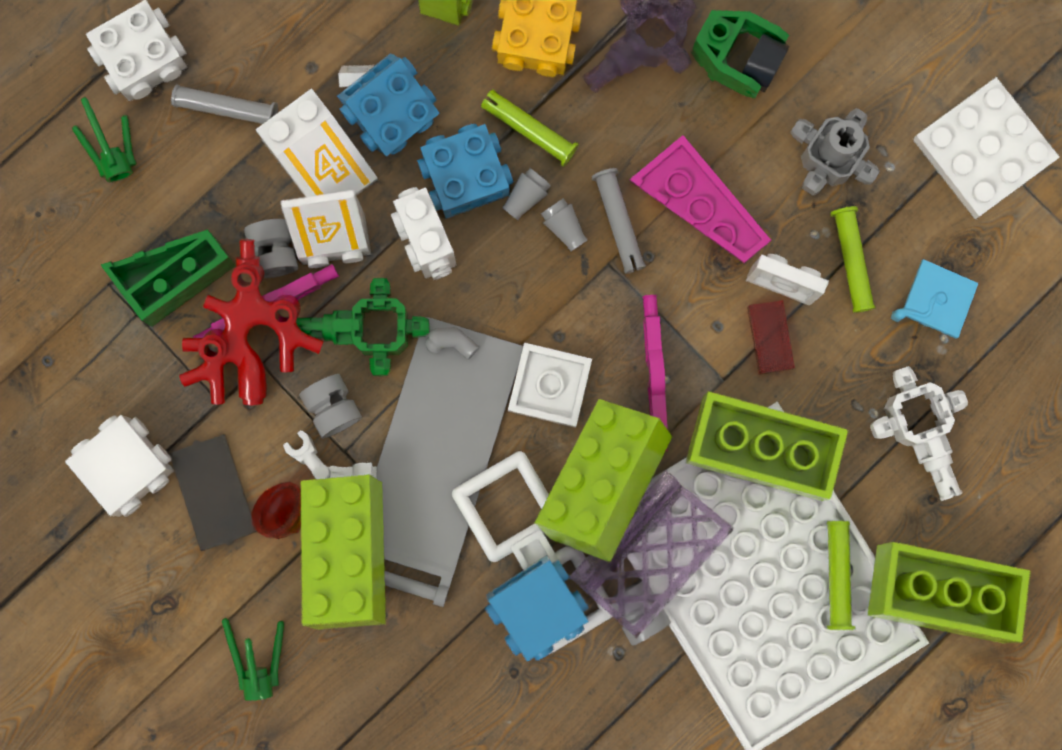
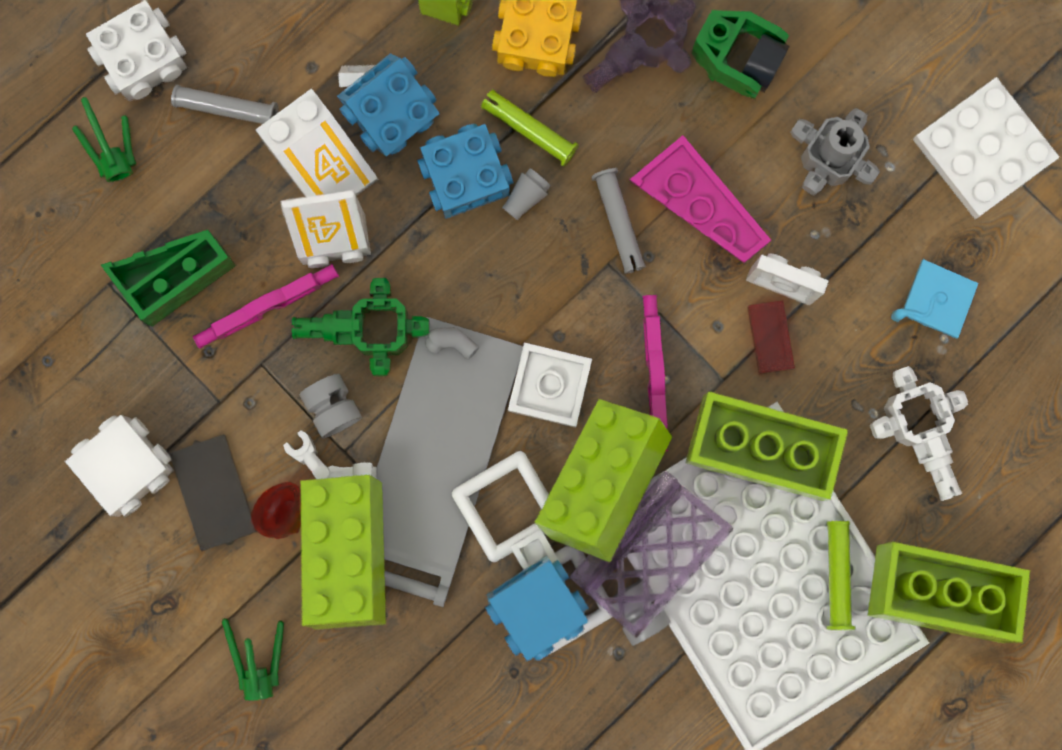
red plant [179,239,324,406] -> none
light grey wheel [244,219,299,279] -> none
white brick [391,187,457,280] -> none
light grey cone [541,198,587,252] -> none
lime pin [831,206,876,313] -> none

